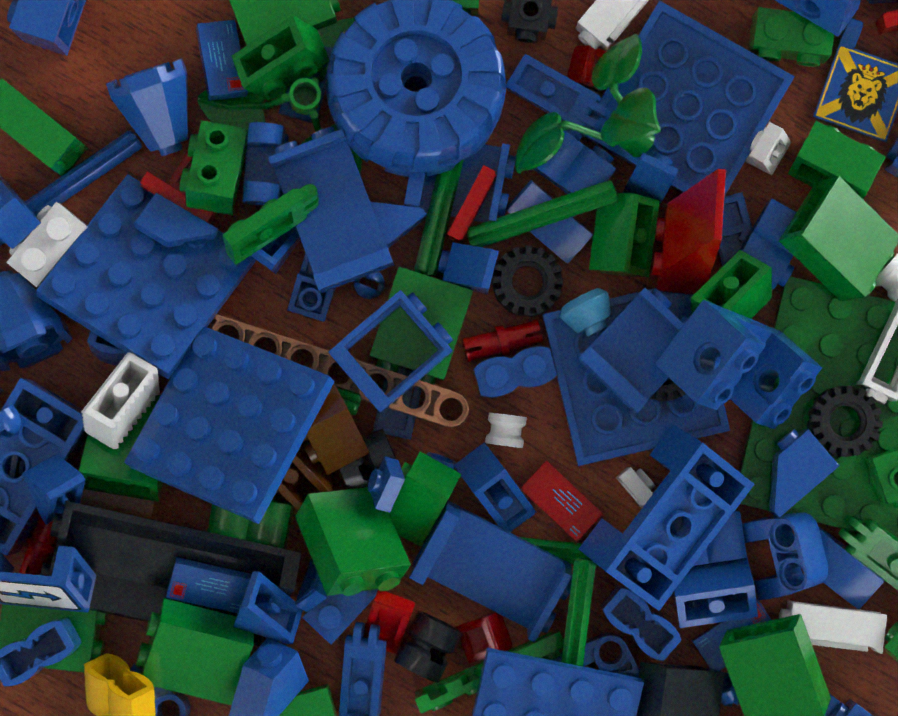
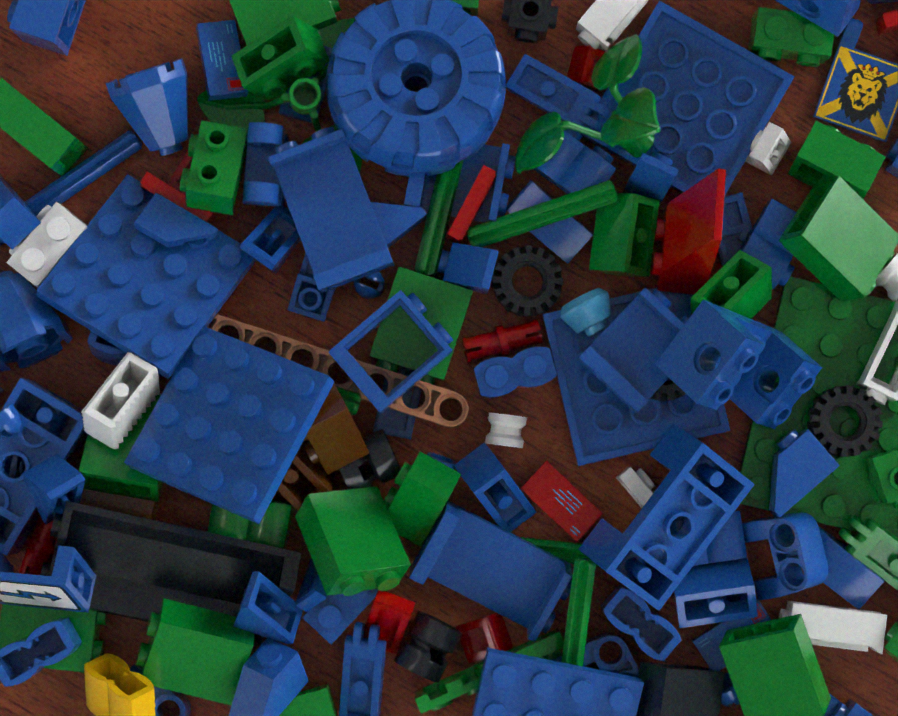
blue tile [166,557,252,613] -> none
green hinge [223,184,319,265] -> none
blue plate [368,456,405,513] -> none

